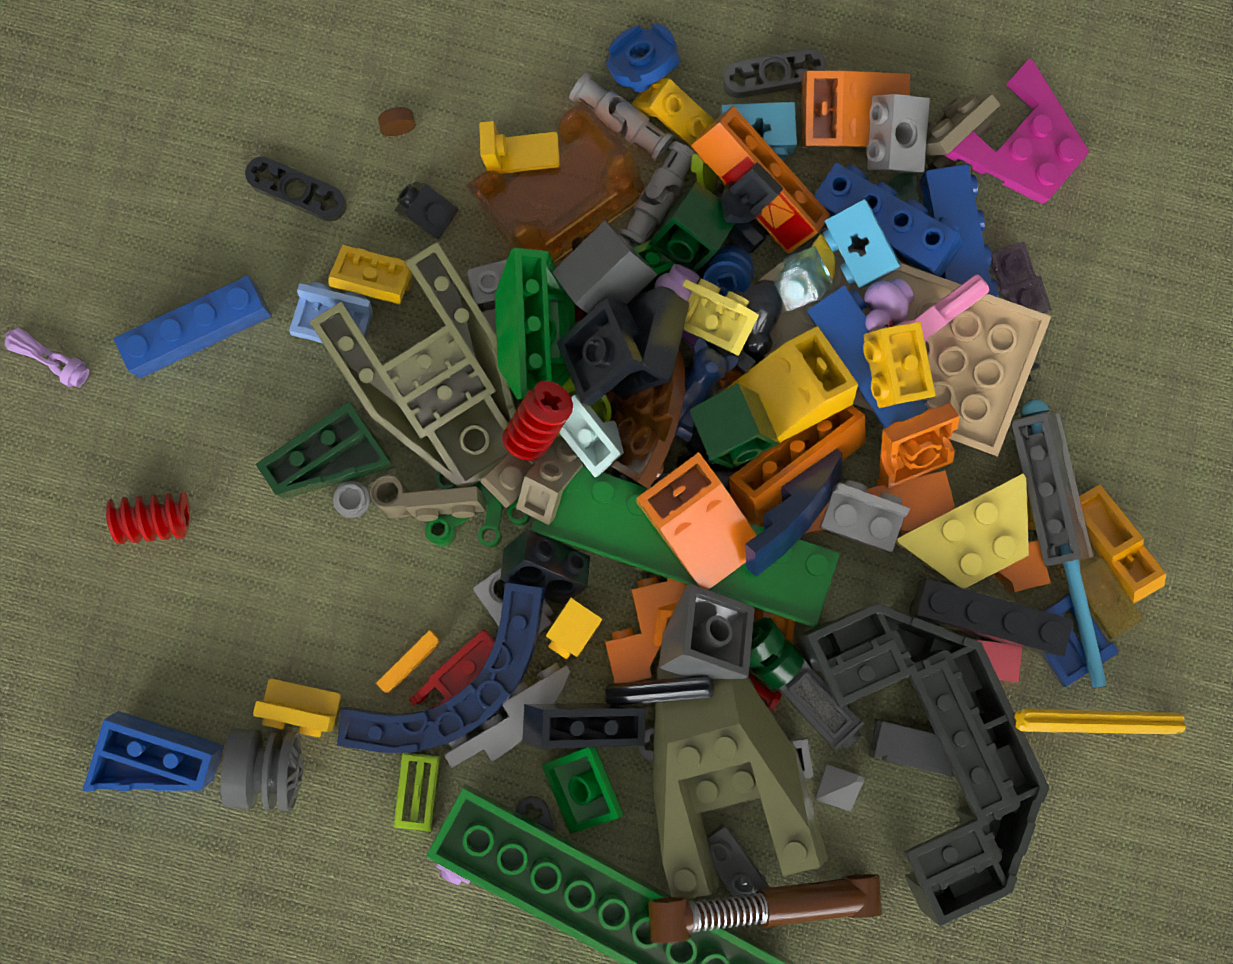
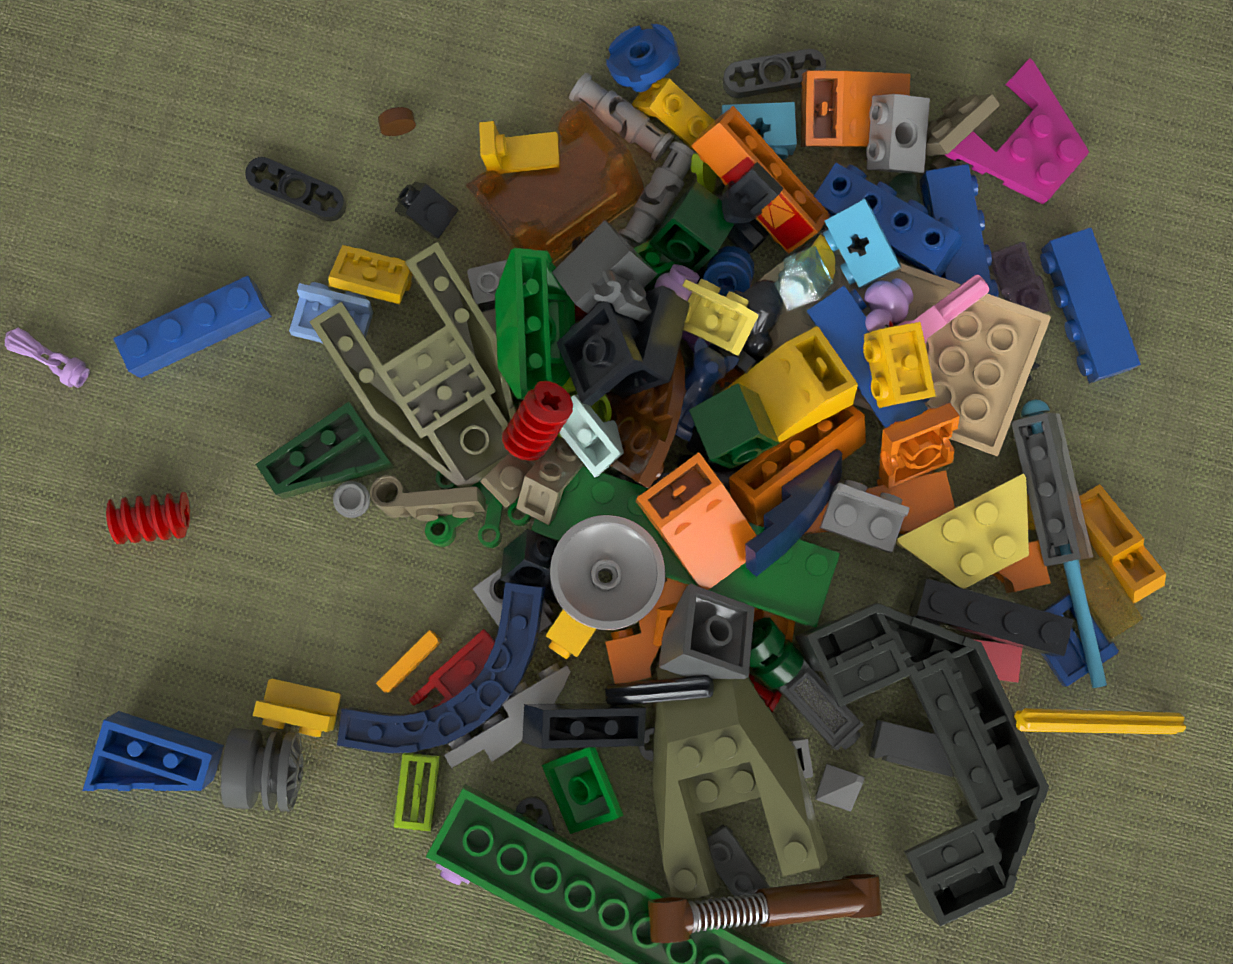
none -> light grey dish [550,515,665,630]
none -> dark grey plate [589,270,652,322]
none -> blue brick [1040,228,1141,384]

